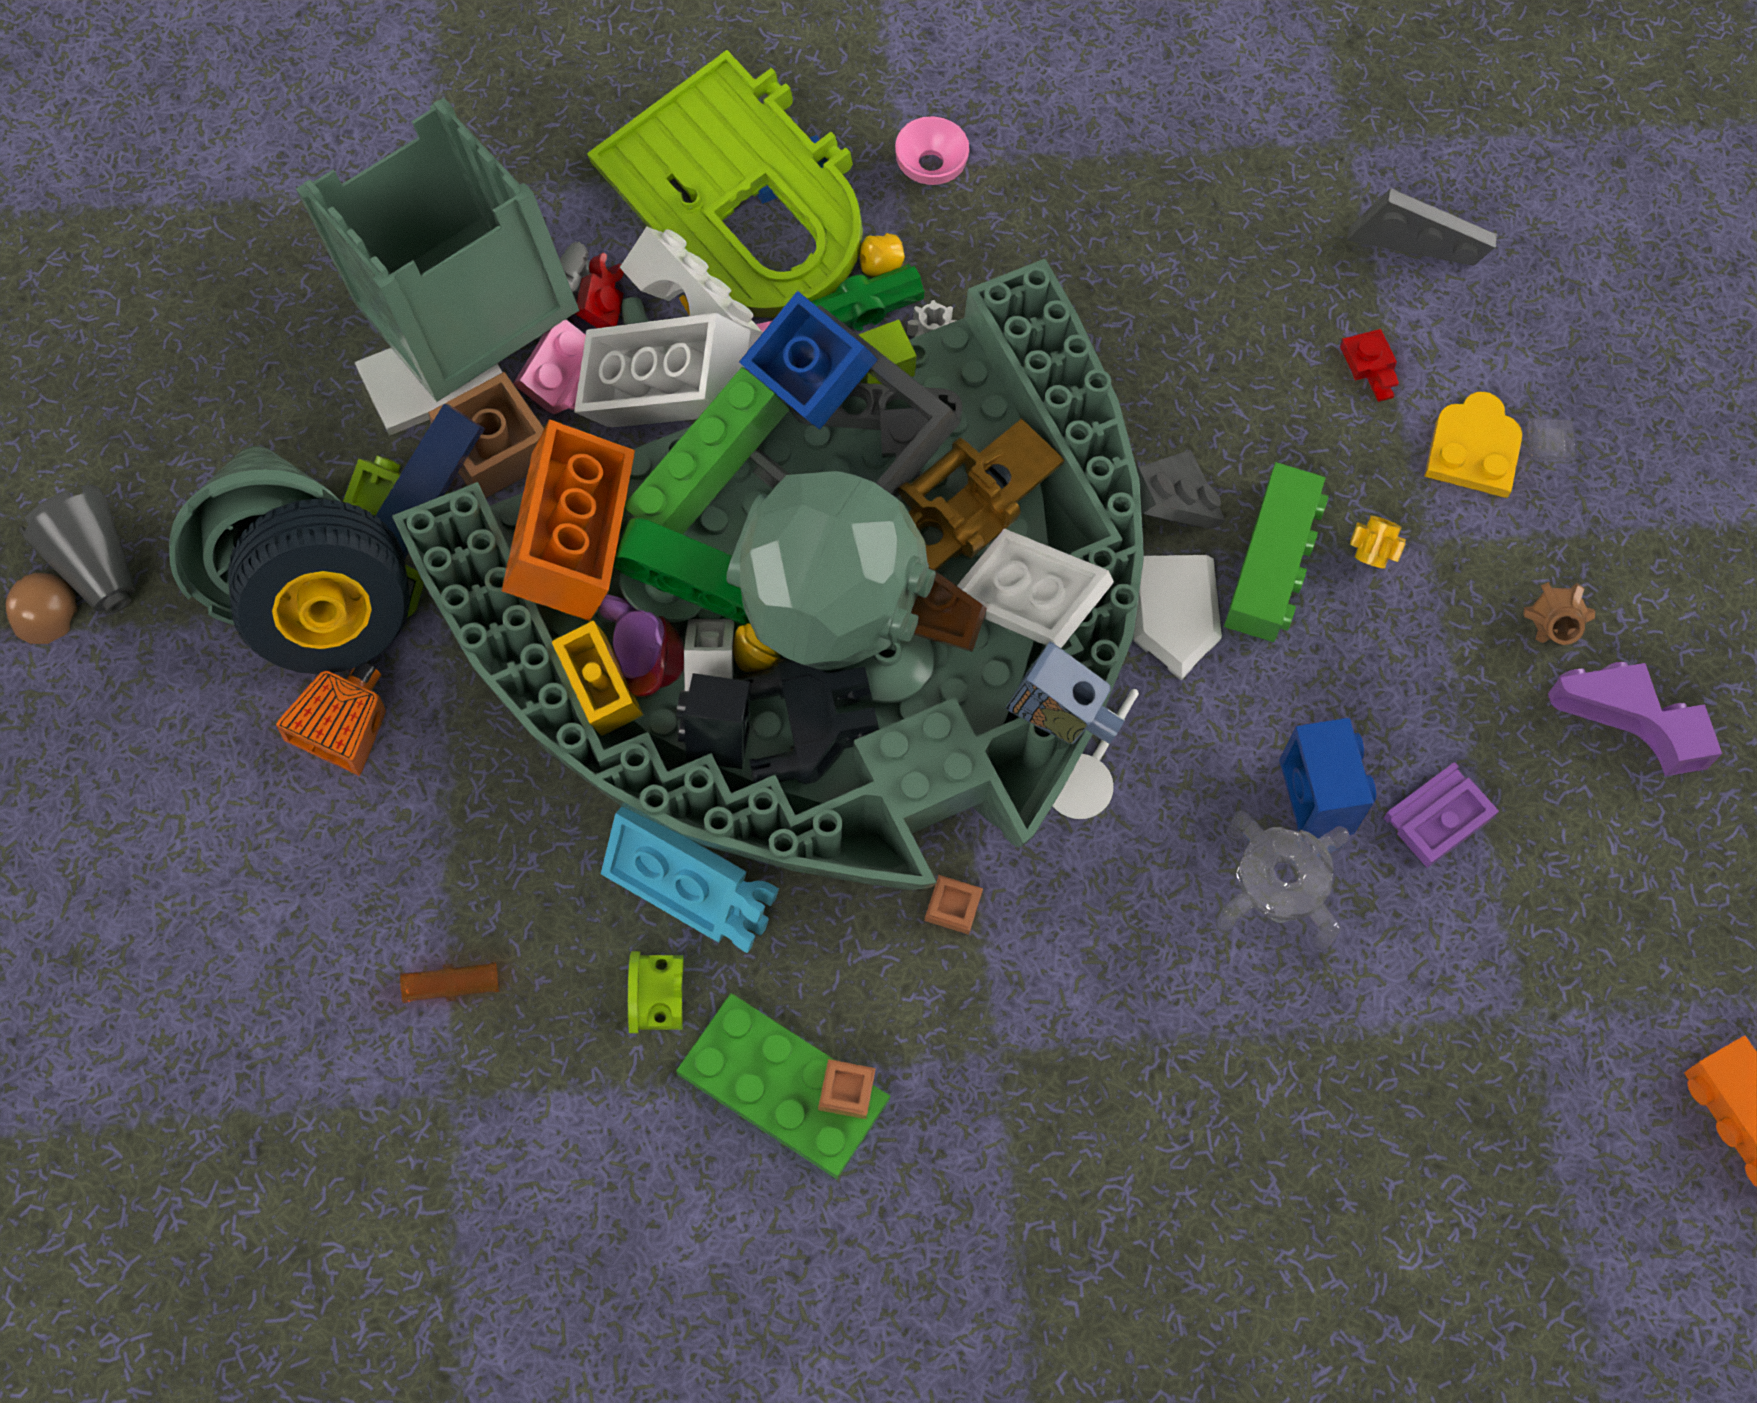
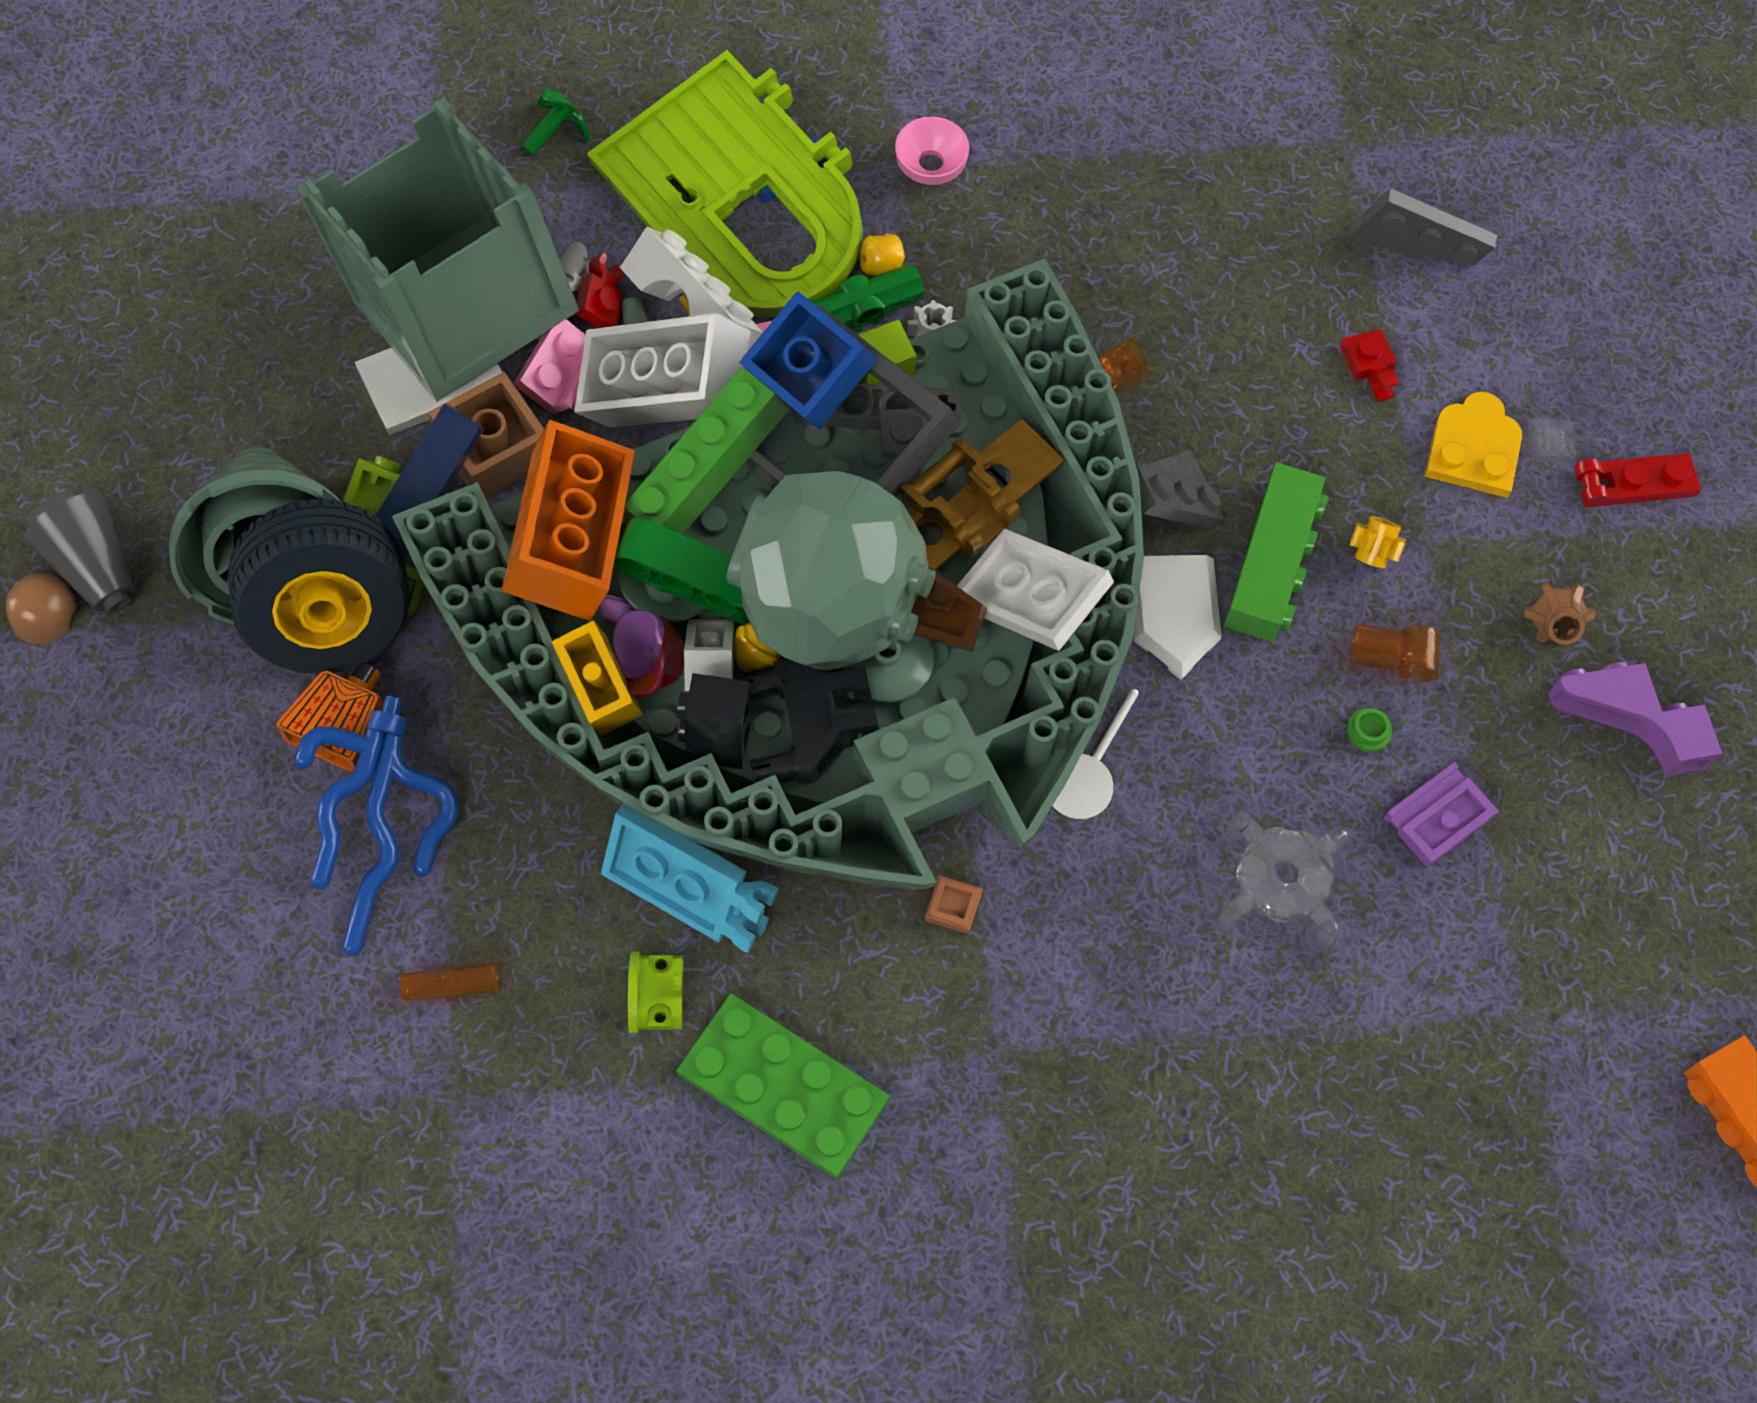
nougat tile [818,1059,876,1119] -> none
sand blue torso [1005,641,1125,744] -> none
blue brick [1279,718,1376,843] -> none
none -> blue plant [295,696,460,956]
none -> green plant [521,88,590,156]
none -> clear orange tile [1098,337,1153,394]
none -> bright green plate [1346,708,1392,752]
none -> clear orange piece [1349,624,1441,682]
none -> red plate [1574,453,1701,508]

